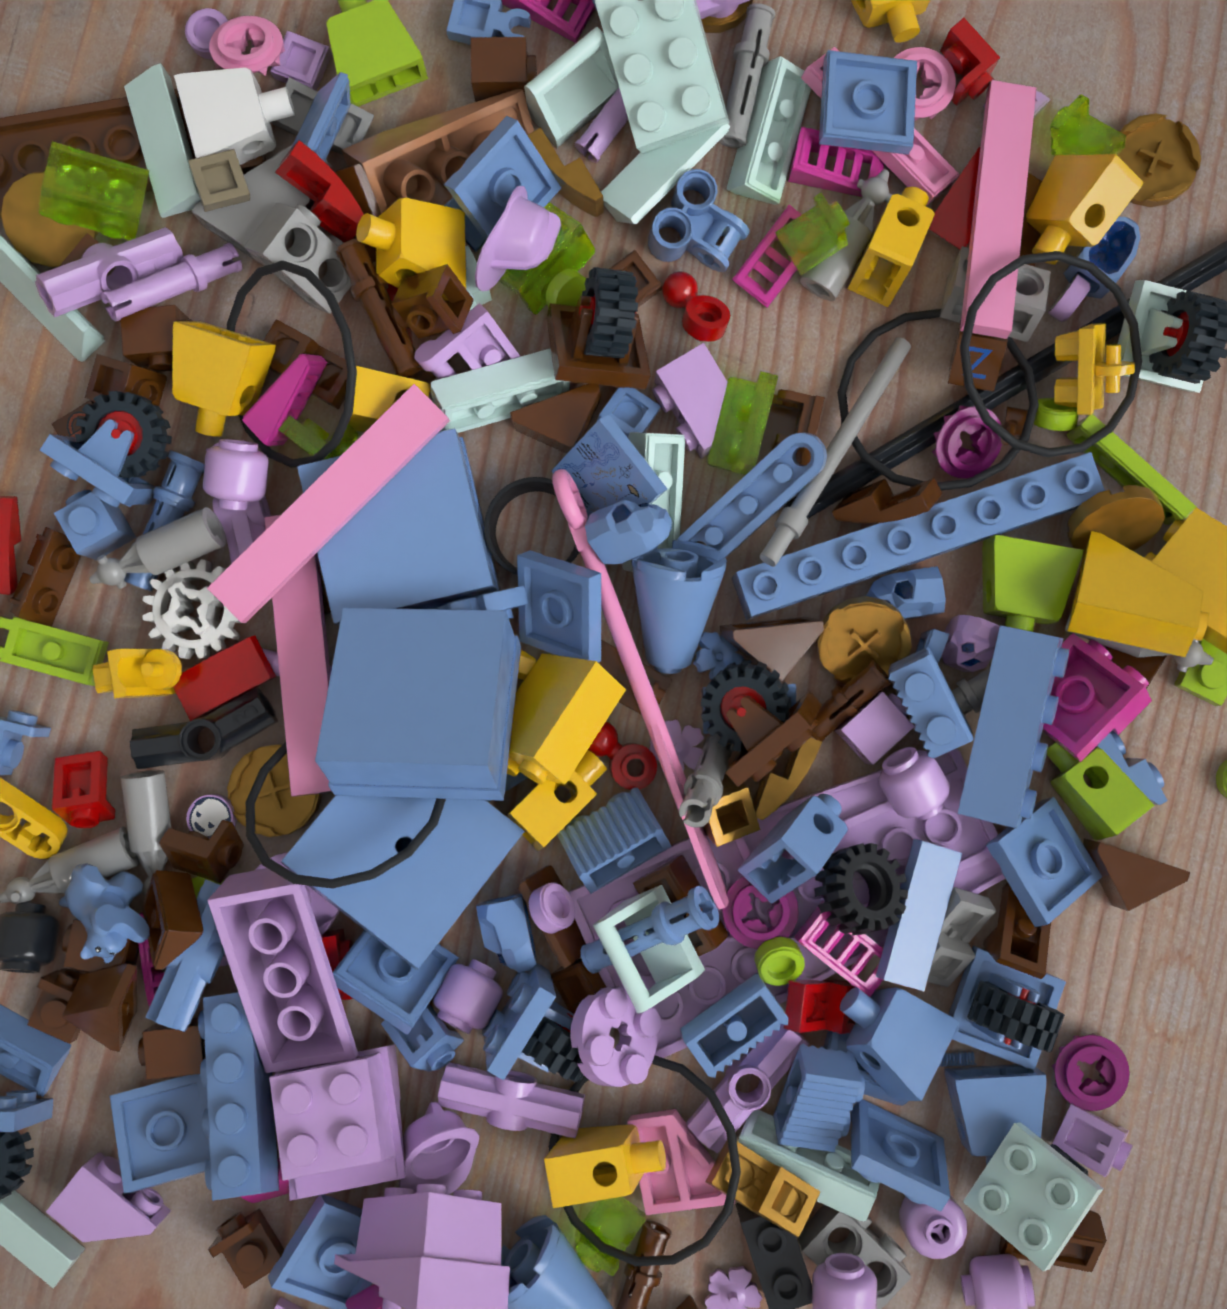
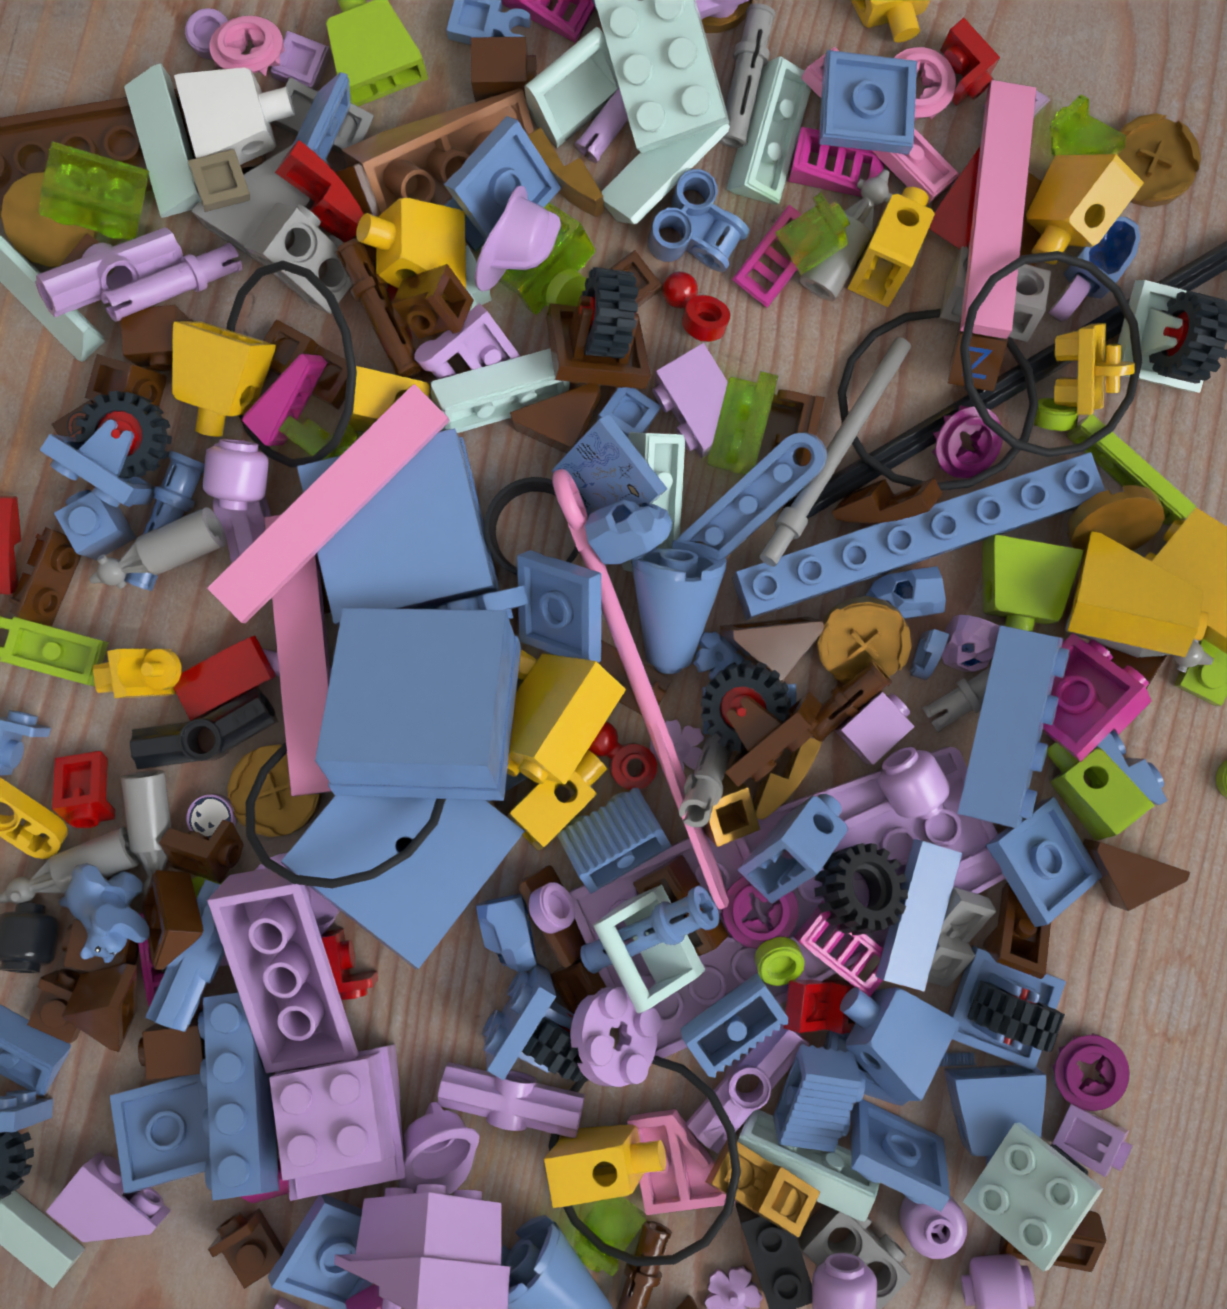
white gear [142,559,247,659] -> none
medium blue tile [333,930,459,1035] -> none
medium blue bracket [381,1003,464,1072] -> none
lavender head [433,959,503,1034] -> none
medium blue brick [888,647,974,758] -> none
reddish brown hand [1001,406,1028,445] -> none

